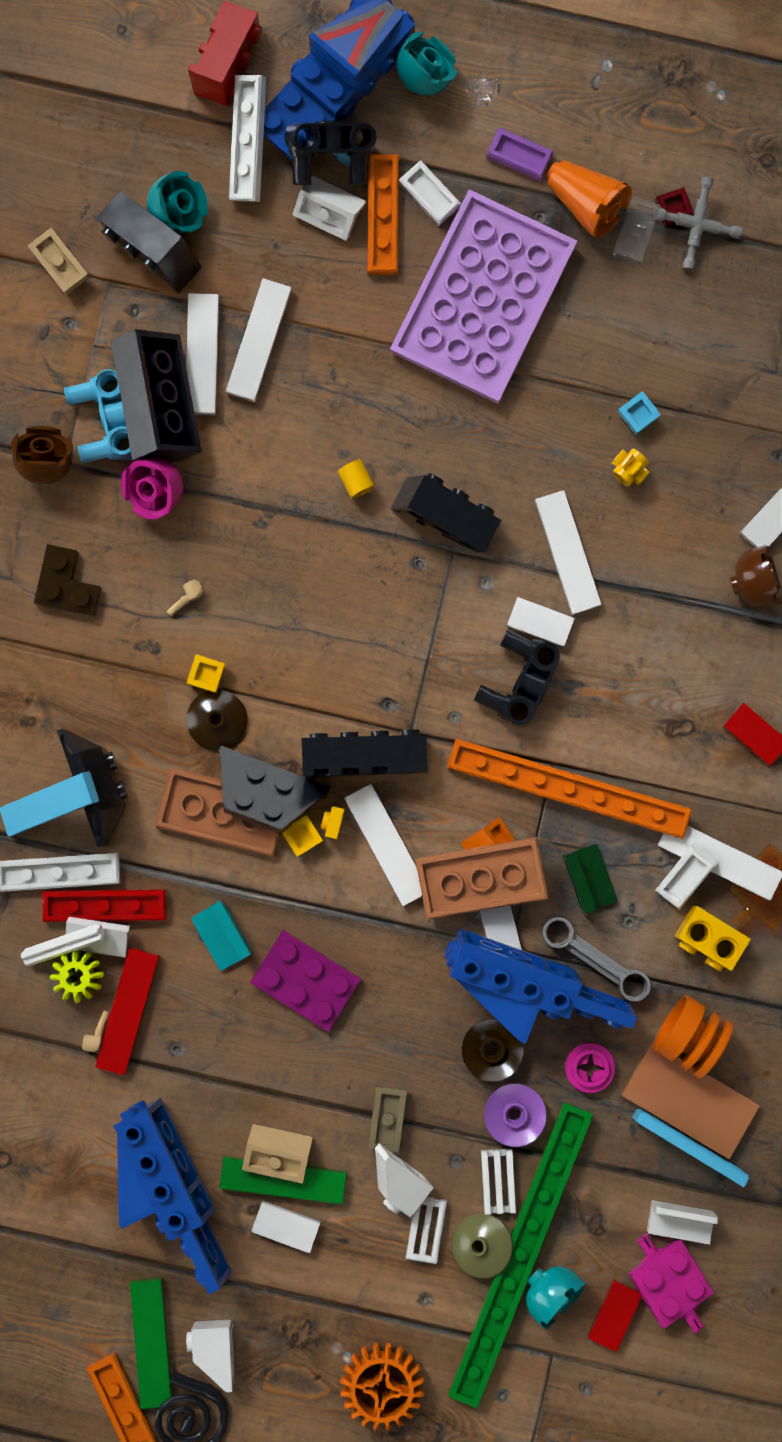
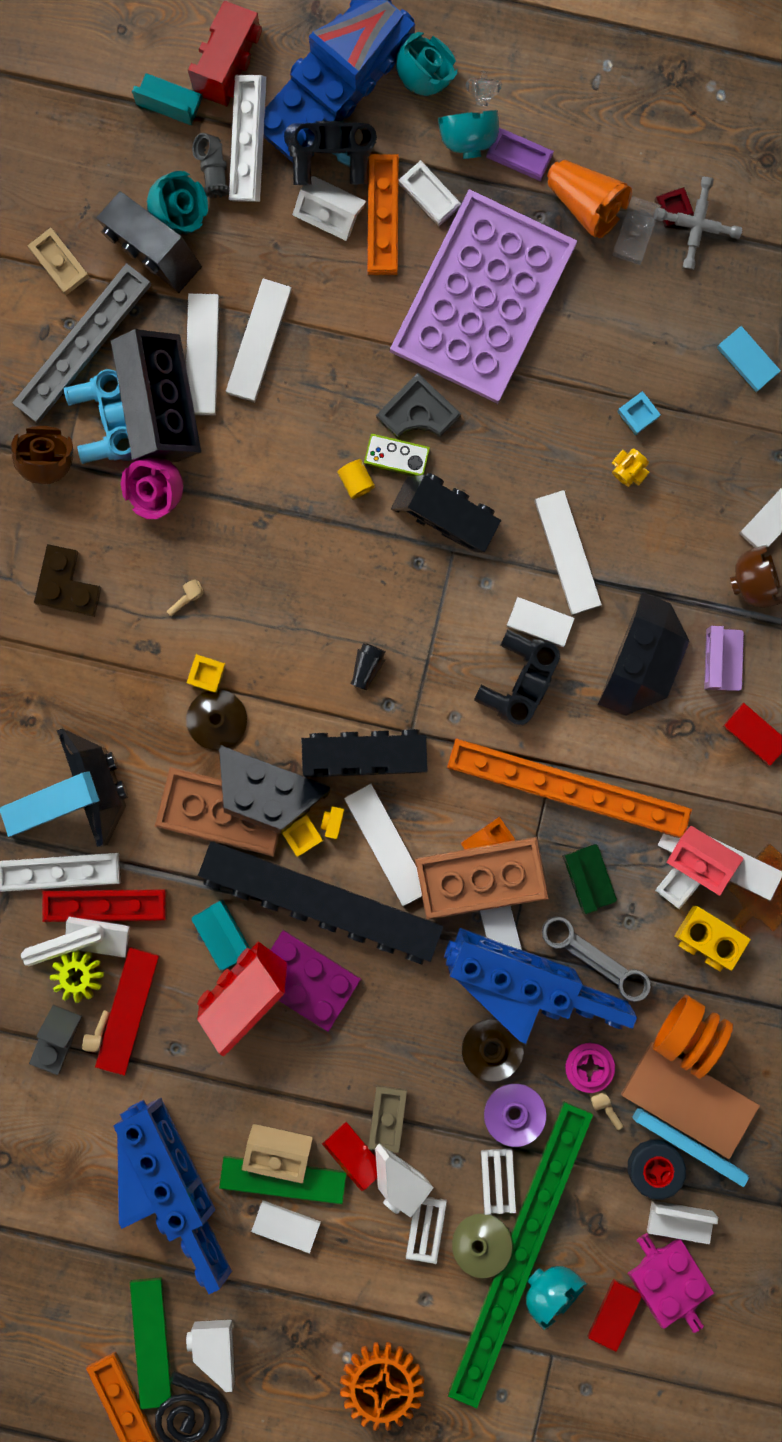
none -> light grey plate [13,263,151,424]
none -> dark grey slope [29,1005,82,1075]
none -> teal panel [132,73,202,126]
none -> dark grey connector [192,133,229,198]
none -> slope [197,941,287,1057]
none -> black brick [198,841,443,965]
none -> red tile [321,1122,377,1191]
none -> black cone [350,643,386,690]
none -> tile [364,434,430,476]
none -> dark grey tile [376,373,461,438]
none -> teal cylinder [438,110,499,159]
none -> tan hand [589,1090,623,1130]
none -> black wedge [597,592,690,716]
none -> black wheel [627,1139,686,1200]
none -> coral panel [666,826,744,896]
none -> lavender panel [704,626,744,691]
none -> medium azure tile [717,326,781,392]

